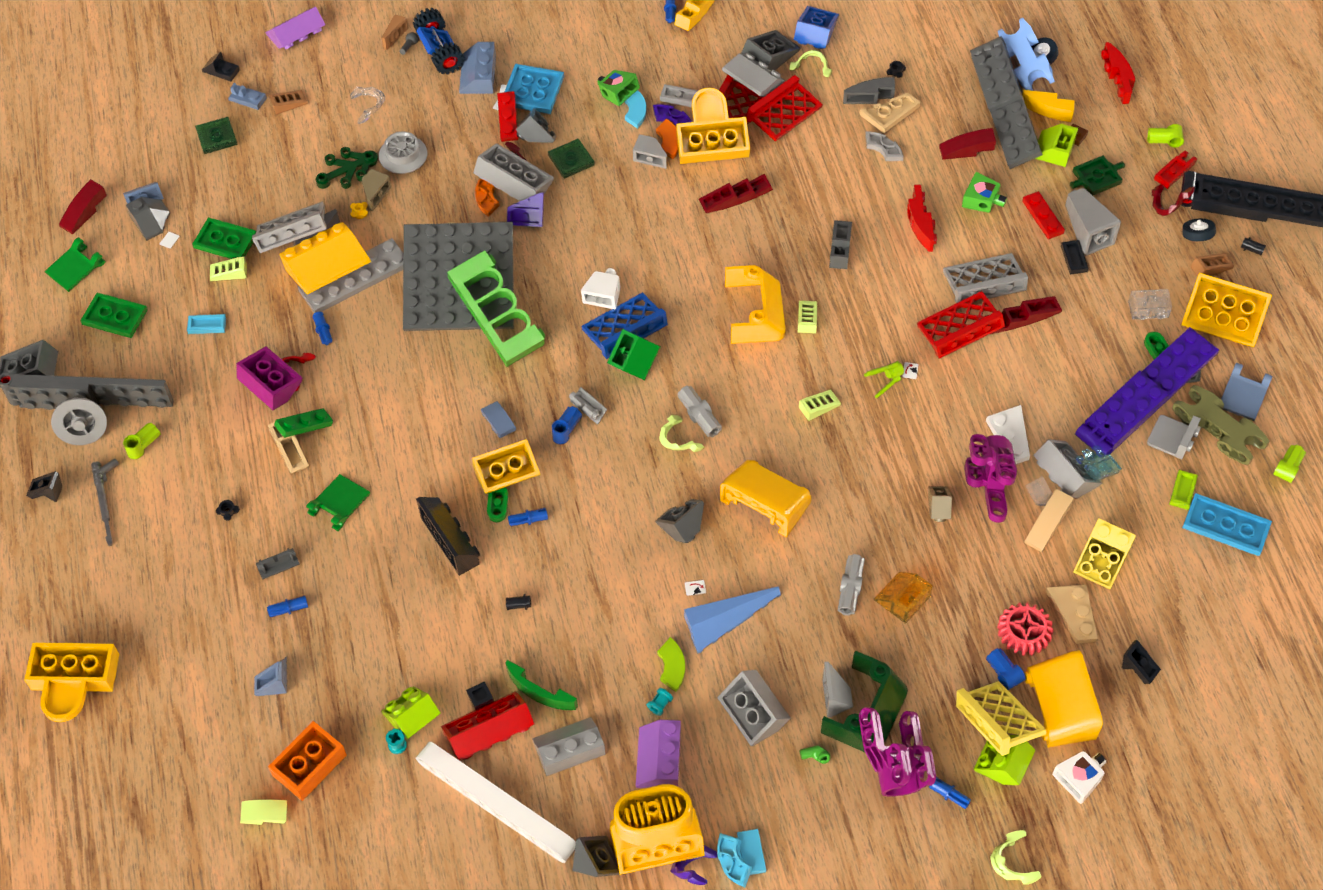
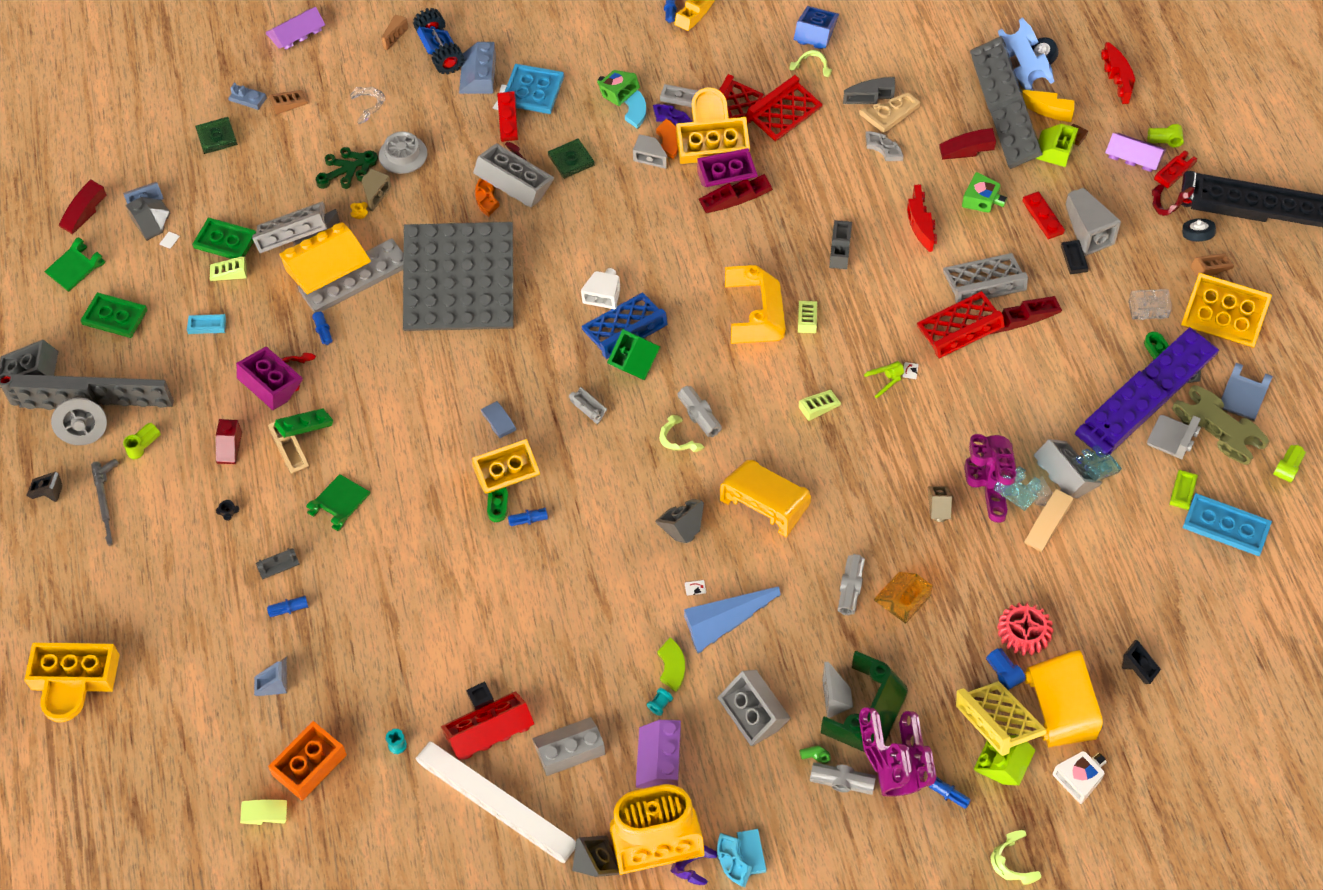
black slope [202,52,240,82] -> none
lime slope [381,686,441,739] -> none
dark grey bar [399,32,419,55] -> none
black slope [416,497,480,576] -> none
fence [447,250,545,367] -> none
green slope [505,660,578,710] -> none
black pin [506,594,531,610] -> none
wing [507,192,544,227] -> none
slope [516,108,556,143] -> none
blue piece [552,406,582,444] -> none
light grey slope [722,53,785,97] -> none
dark grey slope [741,30,800,71] -> none
black plate [887,61,906,78] -> none
white wing [986,405,1030,464] -> none
tan wing [1045,585,1098,644] -> none
dark green plate [1070,155,1125,196] -> none
light yellow slope [1073,518,1136,589] -> none
black pin [1241,237,1266,256] -> none
none -> dark red slope [216,419,242,464]
none -> magenta slope [697,148,757,187]
none -> light grey piece [810,762,876,795]
none -> clear light blue plate [994,466,1042,511]
none -> slope [1105,132,1166,172]

